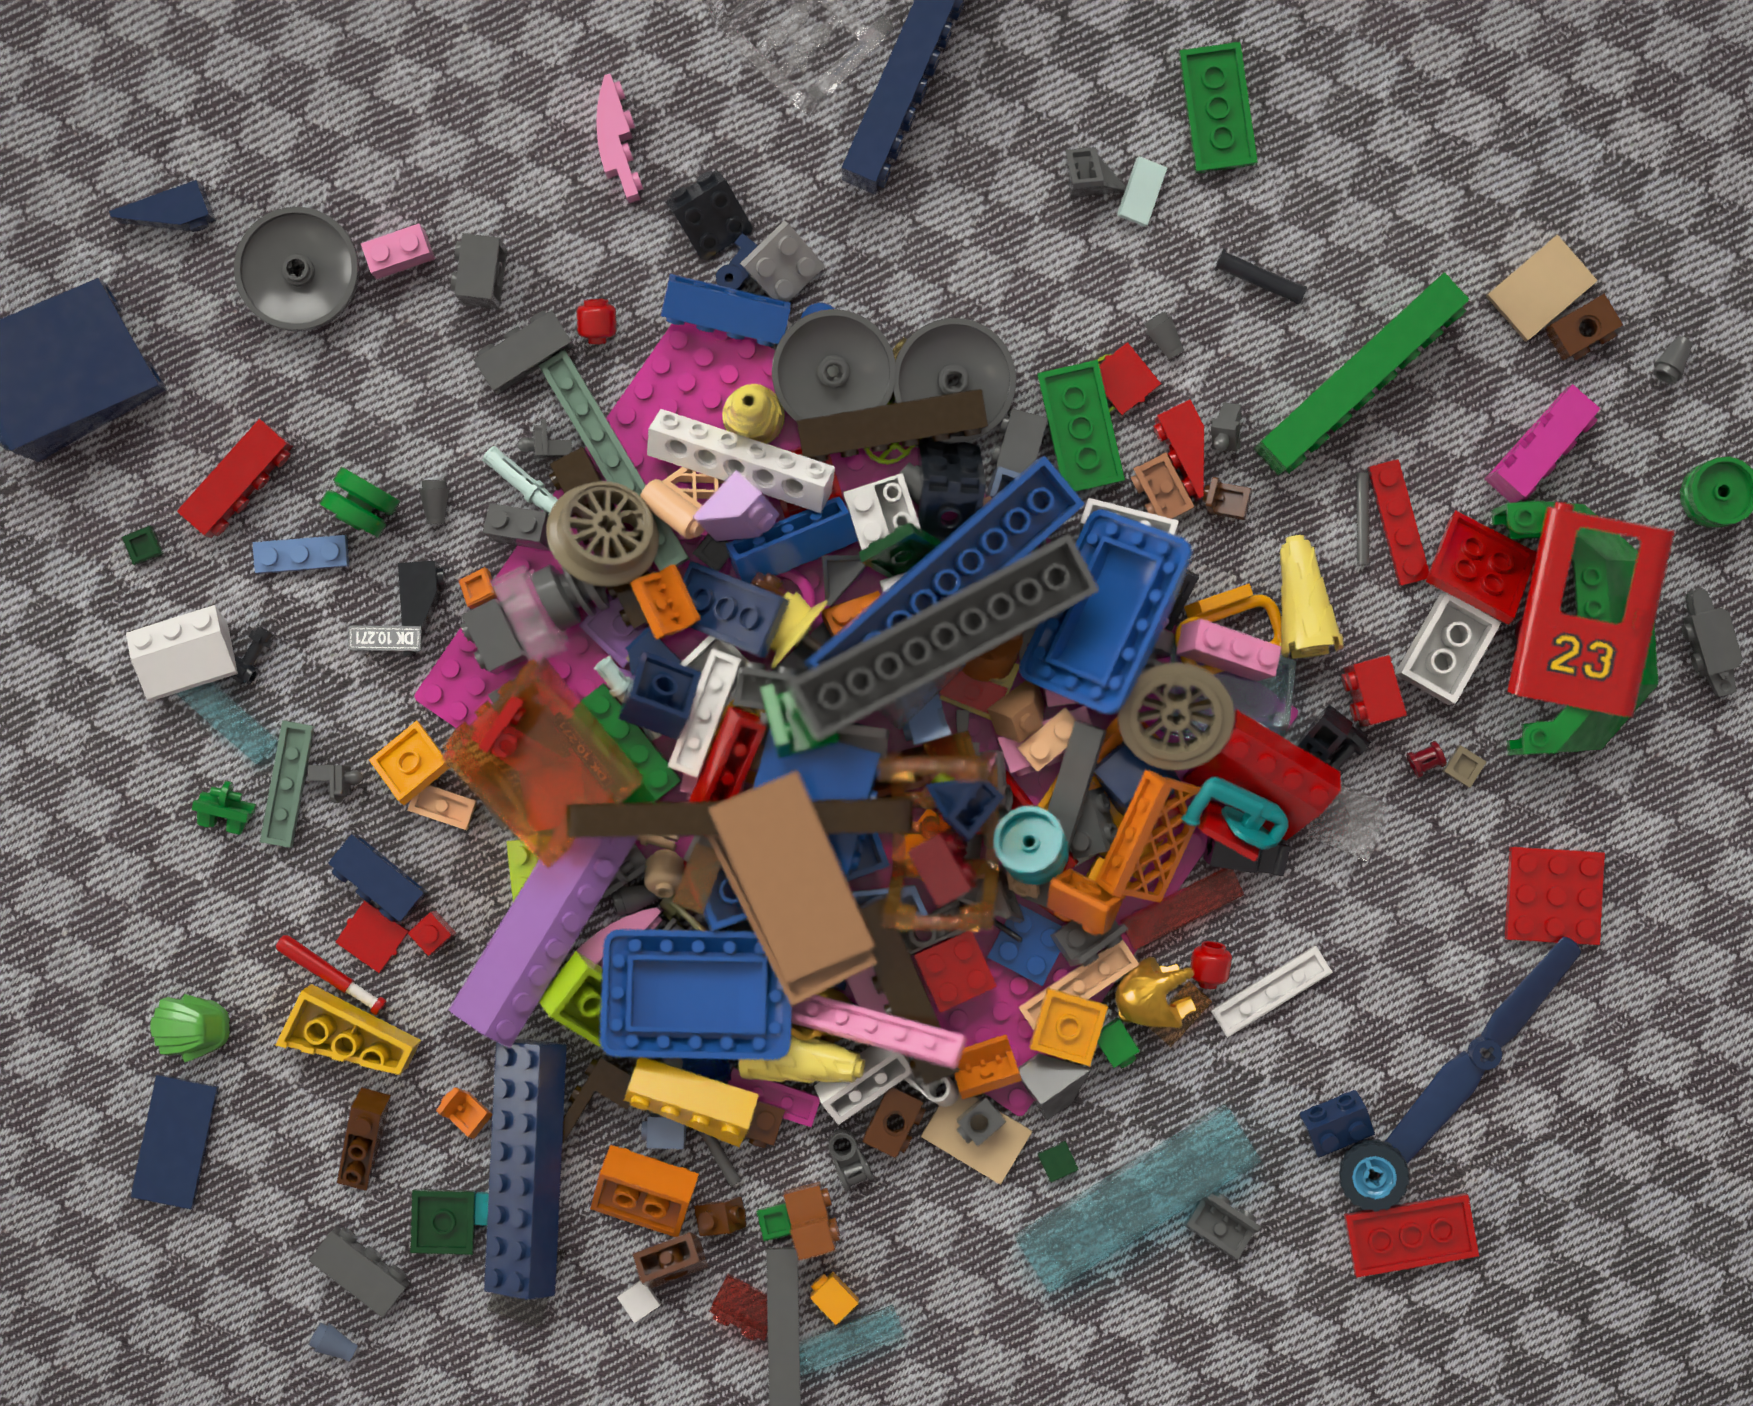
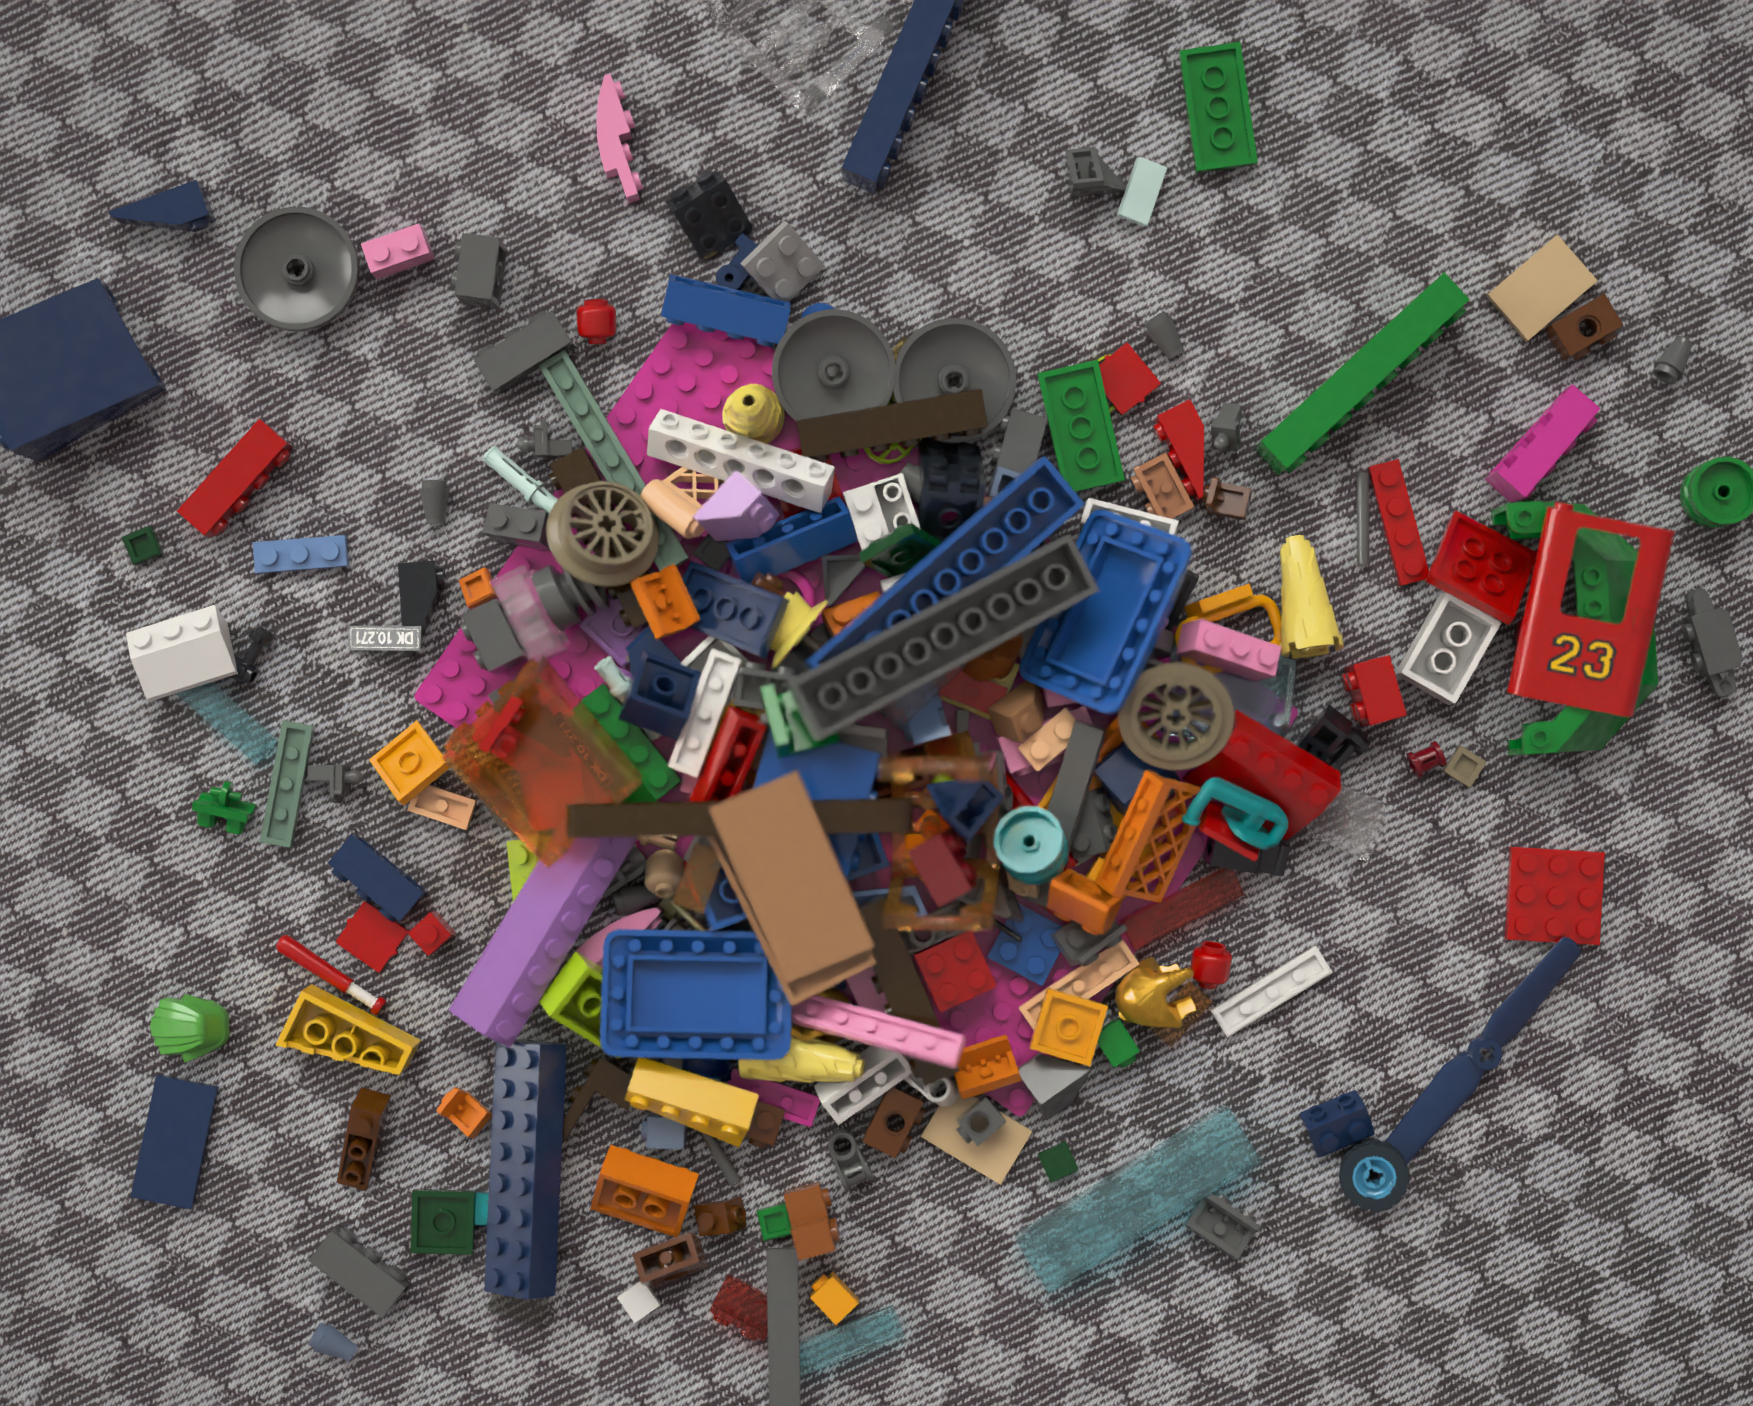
green wheel [319,467,401,538] -> none
black pin [1214,248,1307,305] -> none
red plate [1344,1193,1479,1278] -> none

